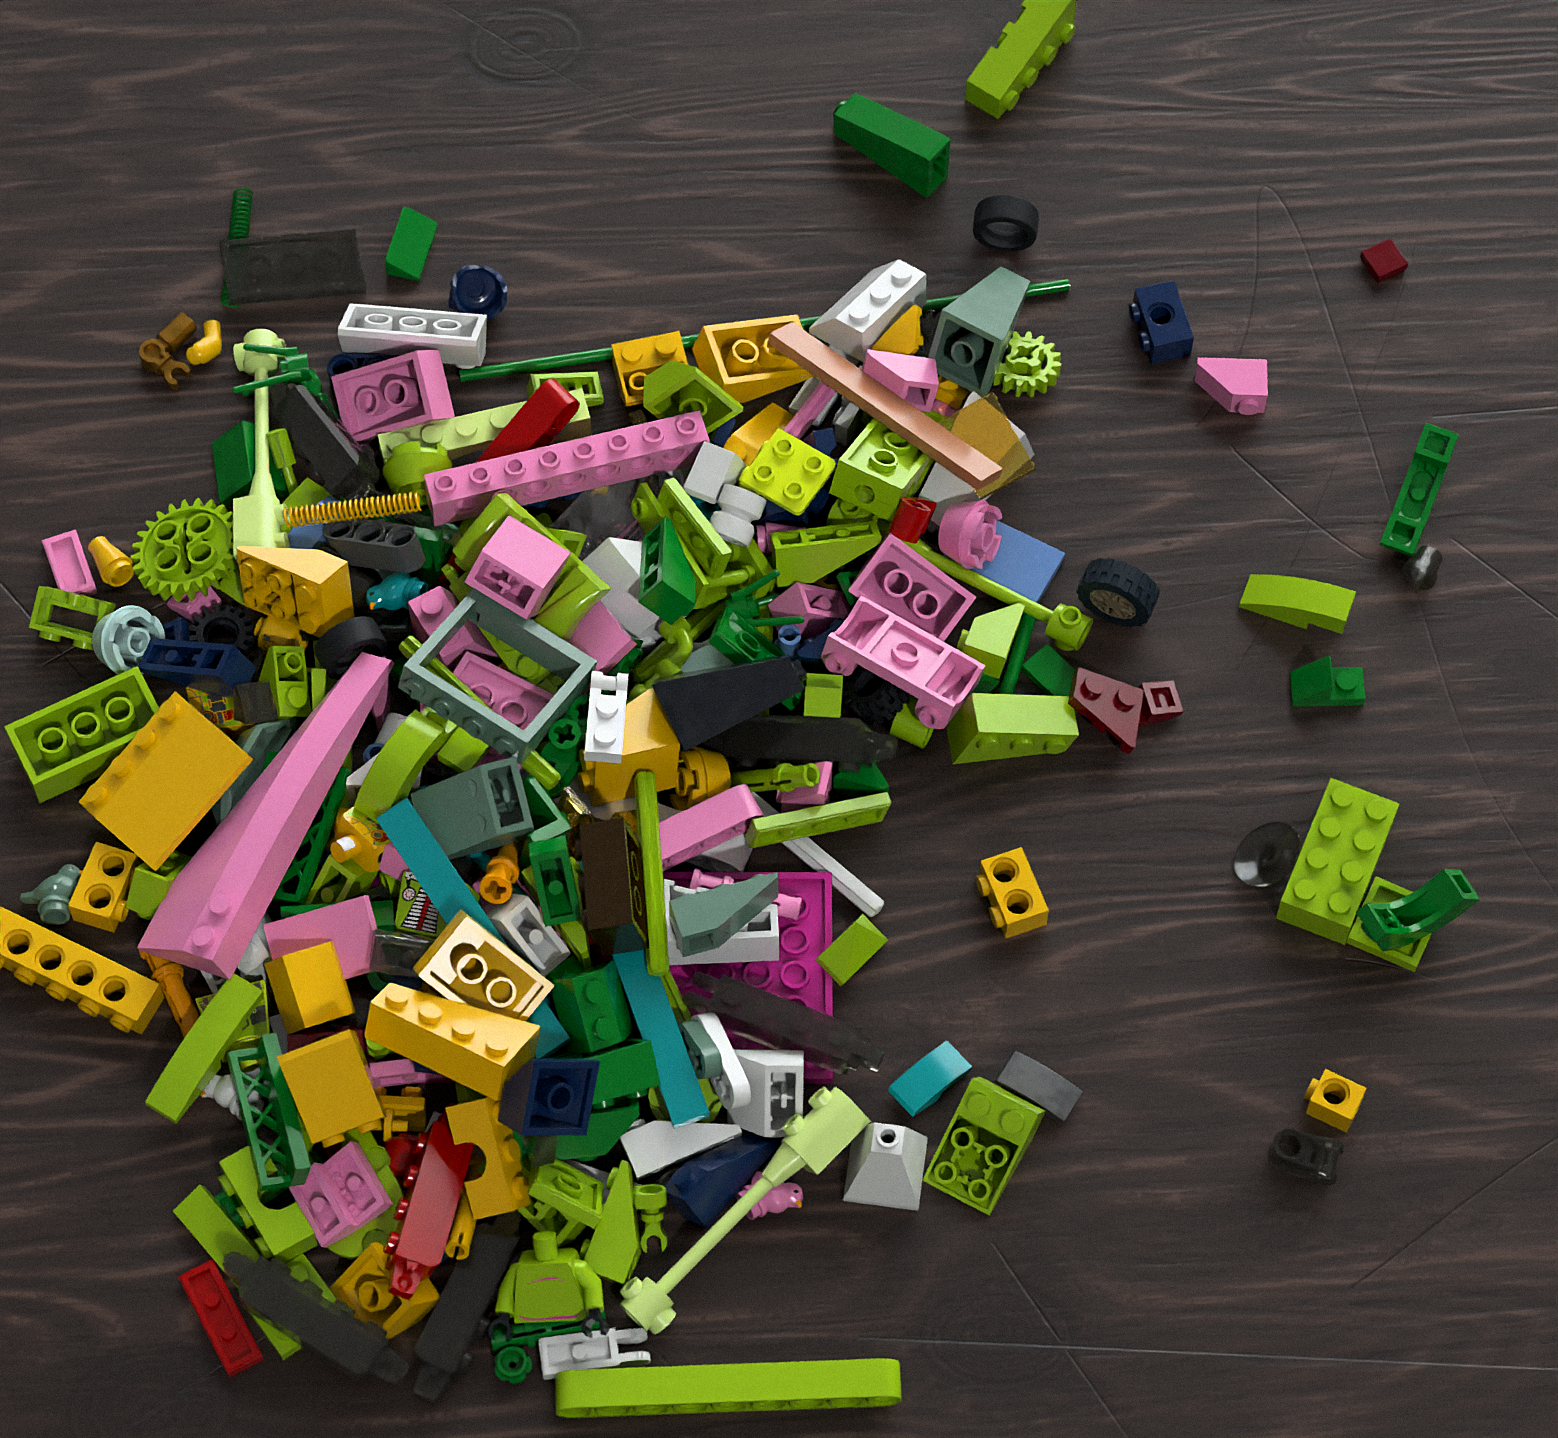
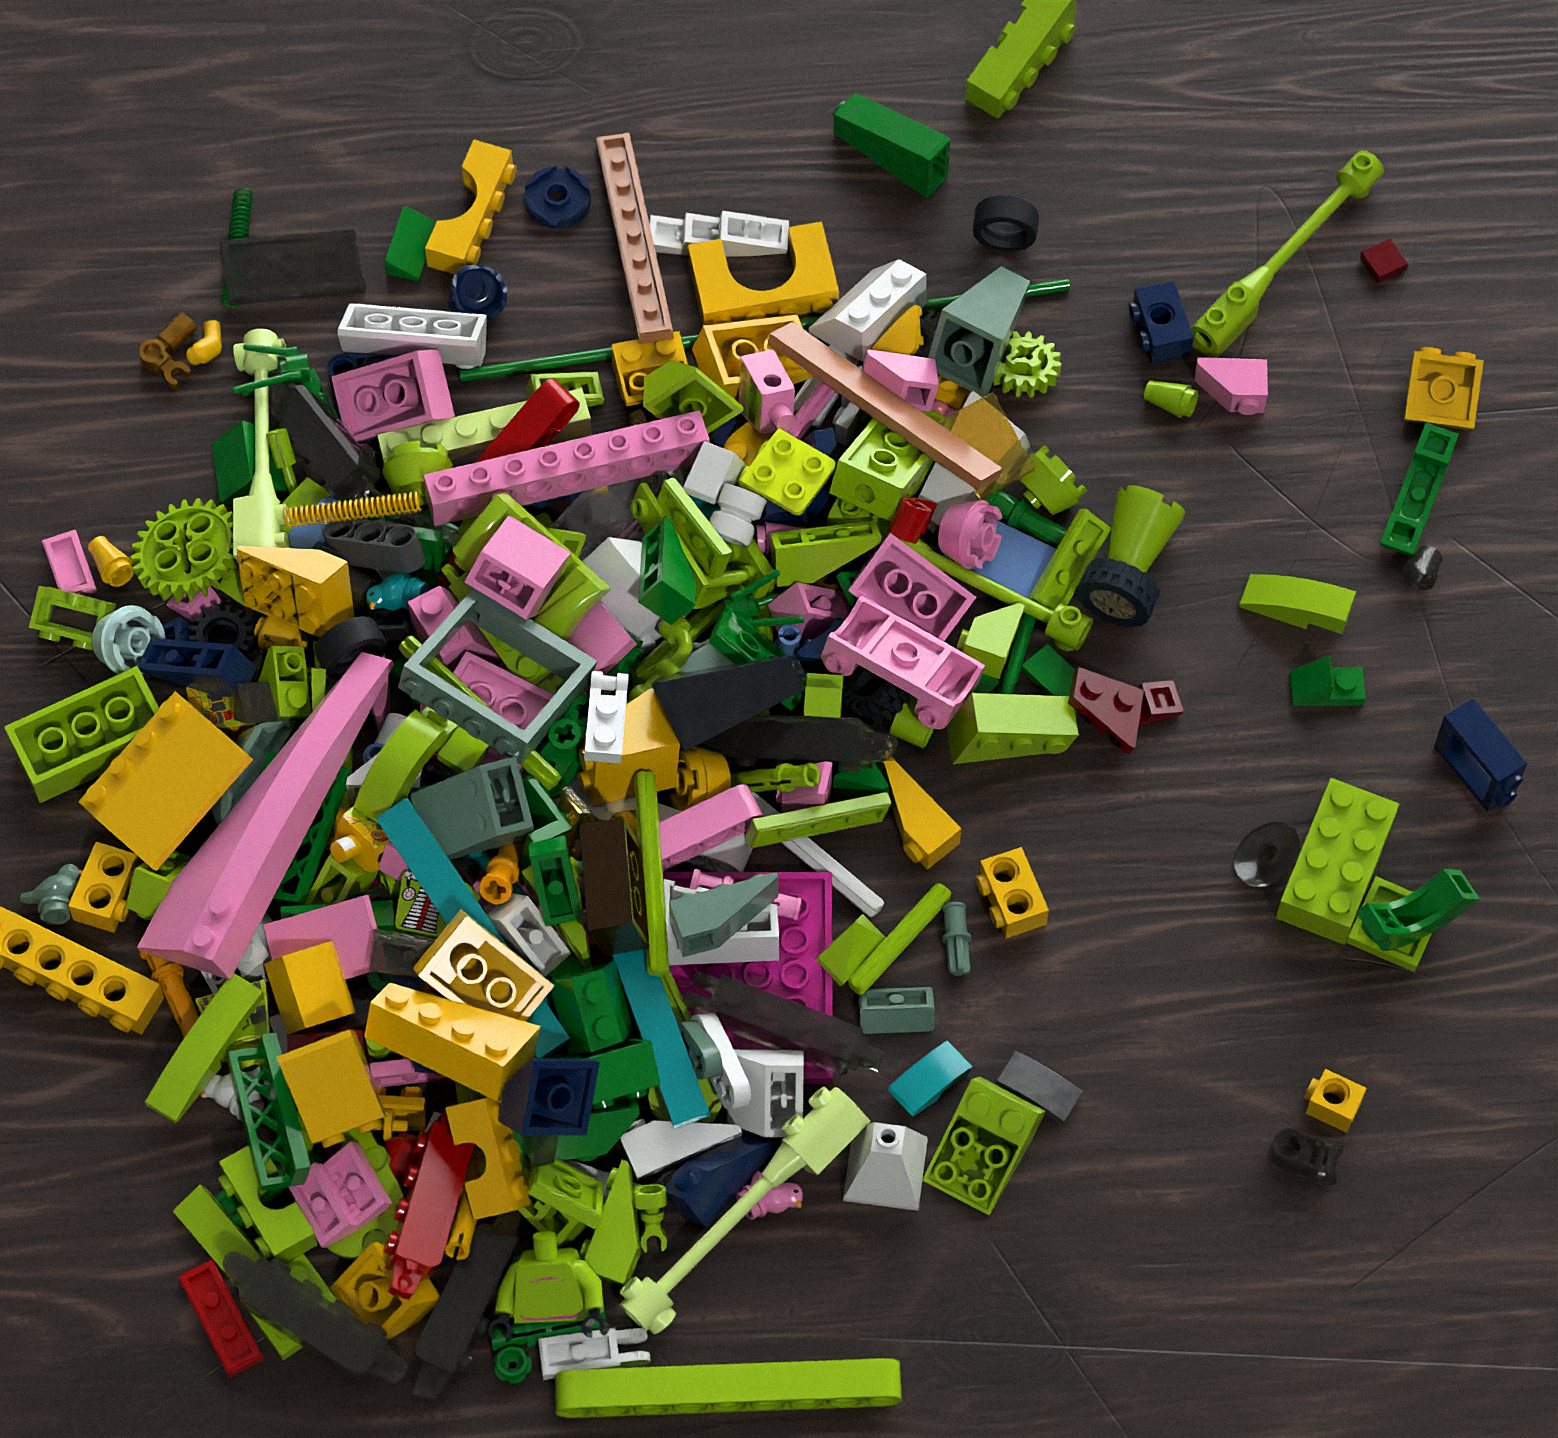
none -> yellow arch [425,140,517,275]
none -> dark blue tile [524,166,591,229]
none -> nougat tile [596,133,674,344]
none -> white slope [649,211,789,257]
none -> yellow arch [688,222,839,326]
none -> bright pink torso [739,349,796,434]
none -> lime axle [848,883,951,995]
none -> sand green slope [858,987,935,1034]
none -> yellow slope [882,754,961,870]
none -> sand green axle [942,902,971,976]
none -> green pin [985,483,1067,548]
none -> lime cone [1017,445,1087,516]
none -> lime tile [1028,509,1112,611]
none -> lime cone [1107,485,1185,573]
none -> lime cone [1144,380,1198,418]
none -> lime bar [1191,150,1384,358]
none -> yellow plate [1404,347,1484,431]
none -> dark blue window [1434,698,1527,812]

